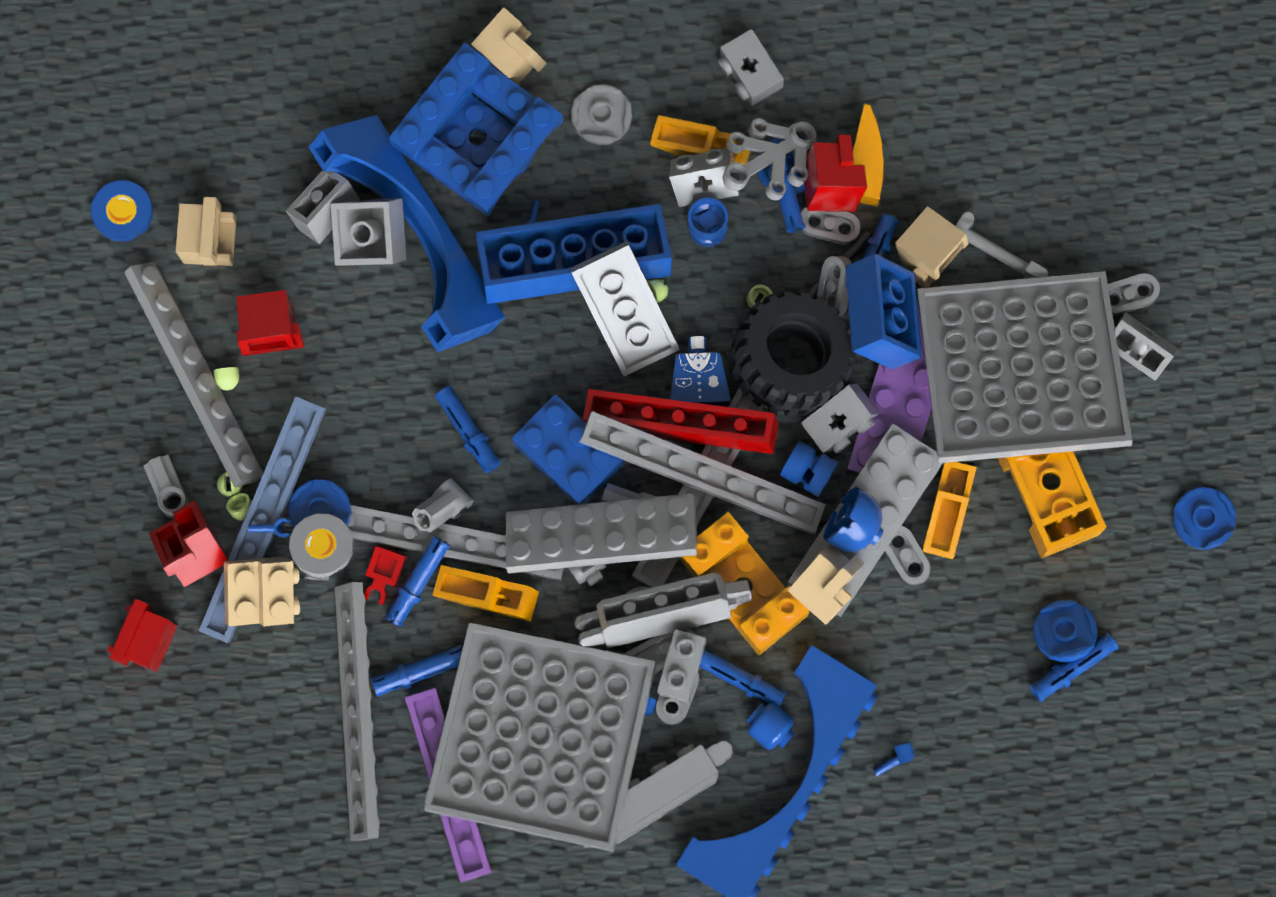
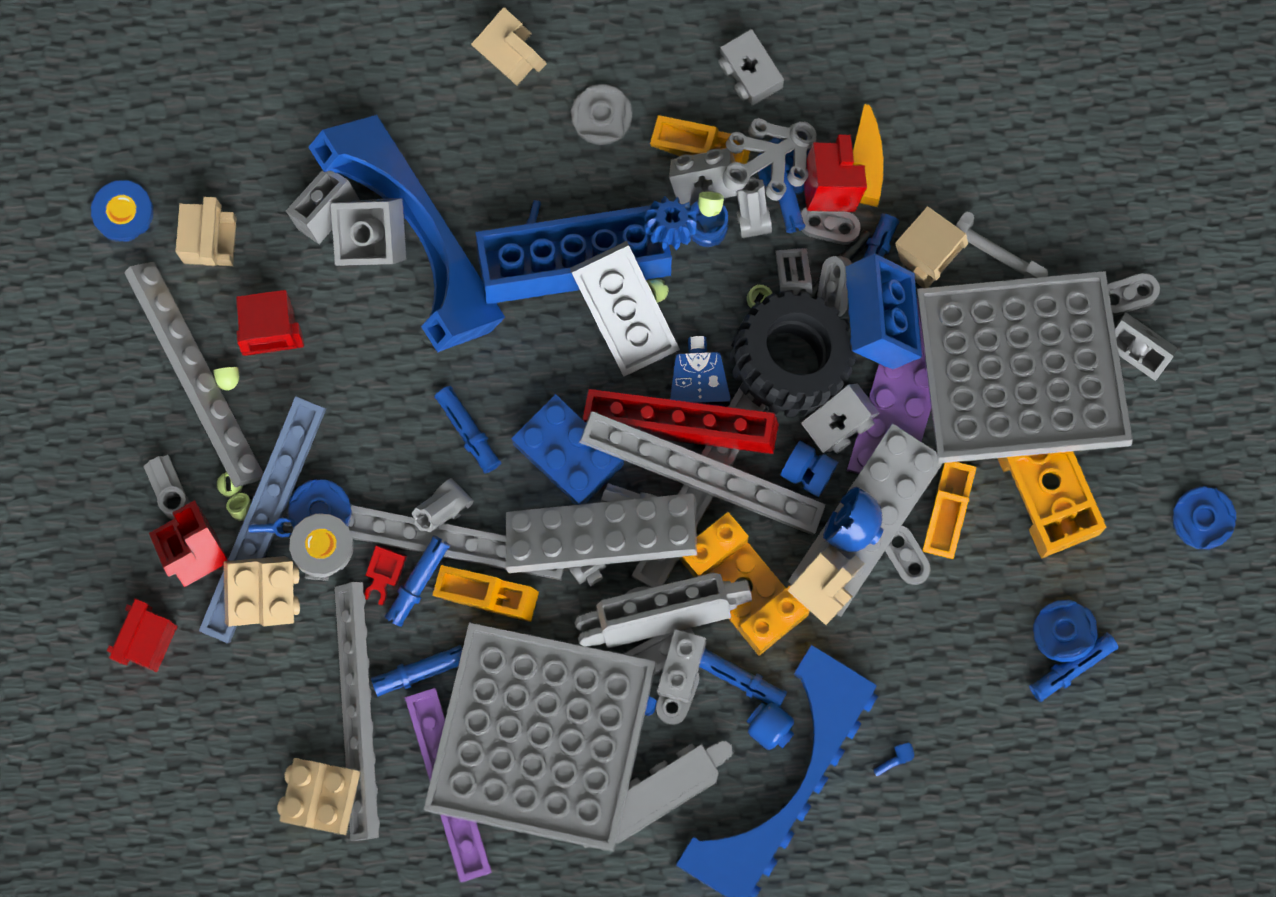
blue piece [389,42,563,217] -> none
none -> tan plate [277,758,360,835]
none -> blue gear [644,196,697,250]
none -> yellowish green hinge [698,191,724,217]
none -> light grey piece [737,176,772,238]
none -> light grey tile [776,248,812,295]

